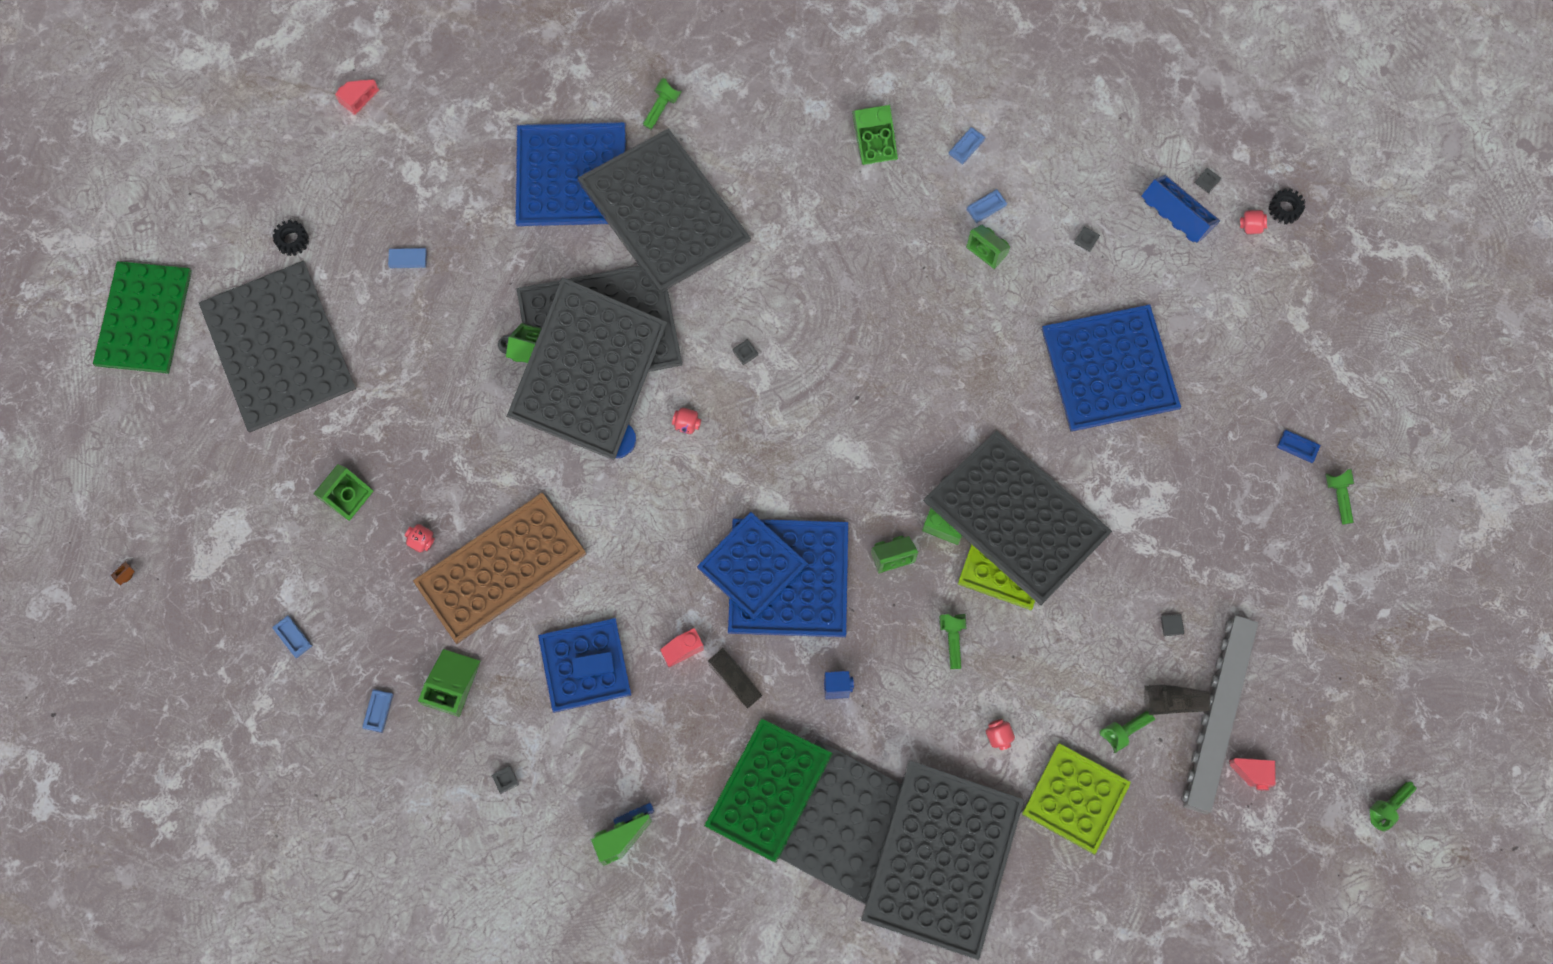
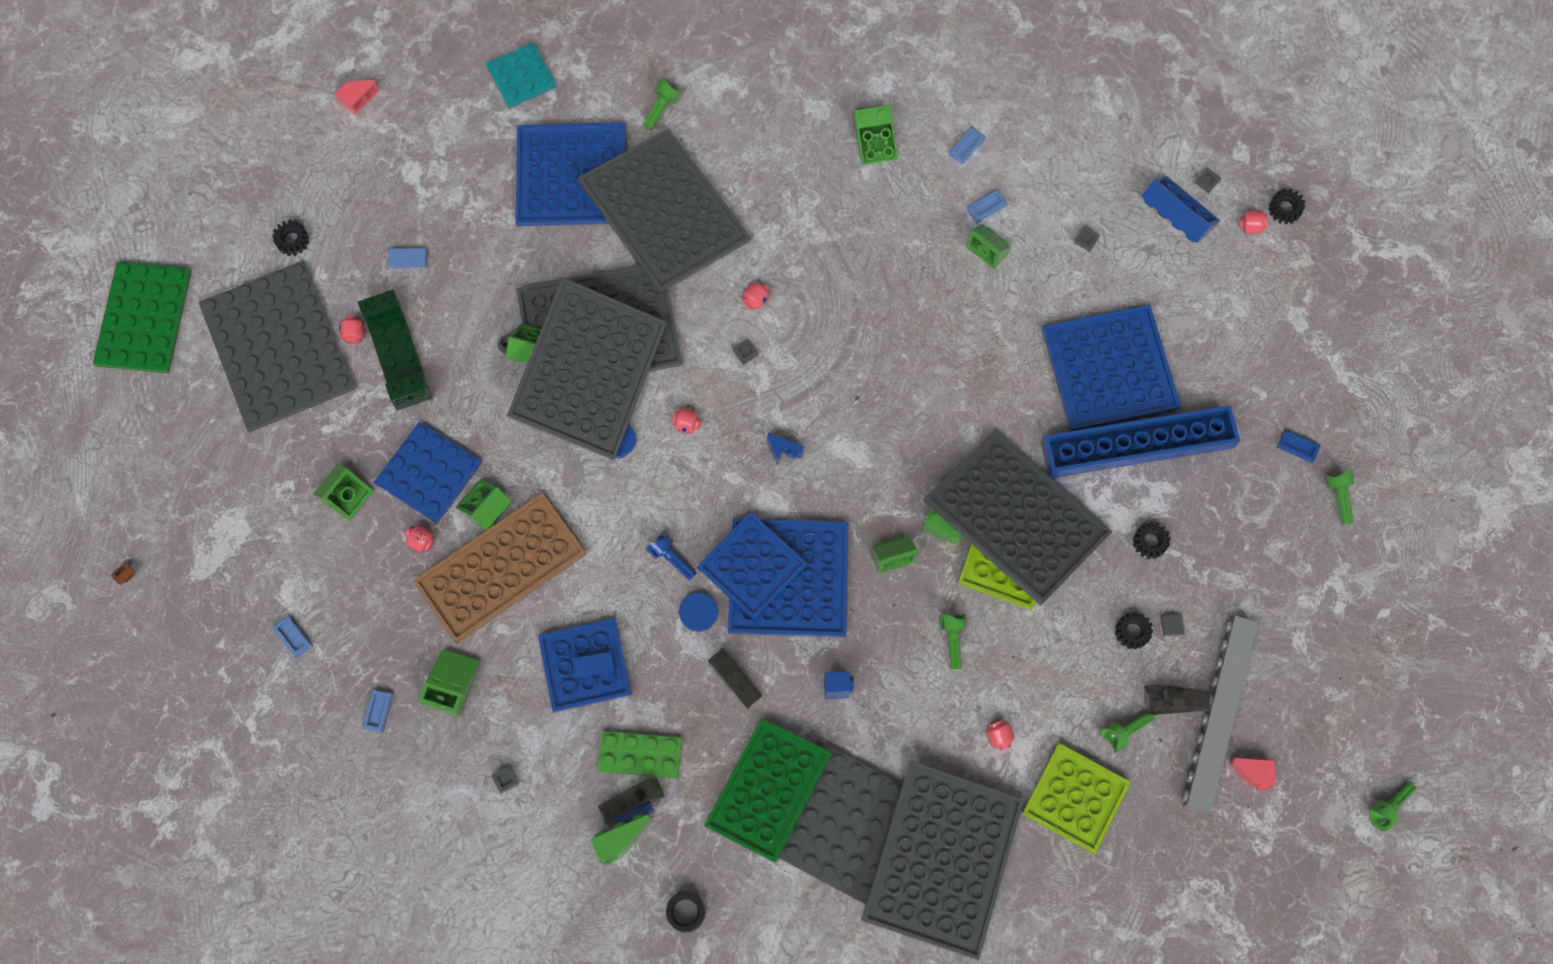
coral slope [660,628,704,667] -> none
none -> coral head [339,316,365,344]
none -> dark green plate [357,289,433,411]
none -> blue plate [374,422,482,524]
none -> bright green slope [455,479,512,530]
none -> teal plate [485,42,557,109]
none -> bright green plate [598,731,682,779]
none -> clear smoke slope [598,778,665,824]
none -> blue piece [646,531,697,581]
none -> black tyre [666,892,705,933]
none -> blue tile [679,592,718,632]
none -> coral head [742,282,769,310]
none -> blue slope [767,433,804,465]
none -> blue brick [1041,405,1240,478]
none -> black tyre [1115,612,1153,650]
none -> black tyre [1133,522,1171,559]

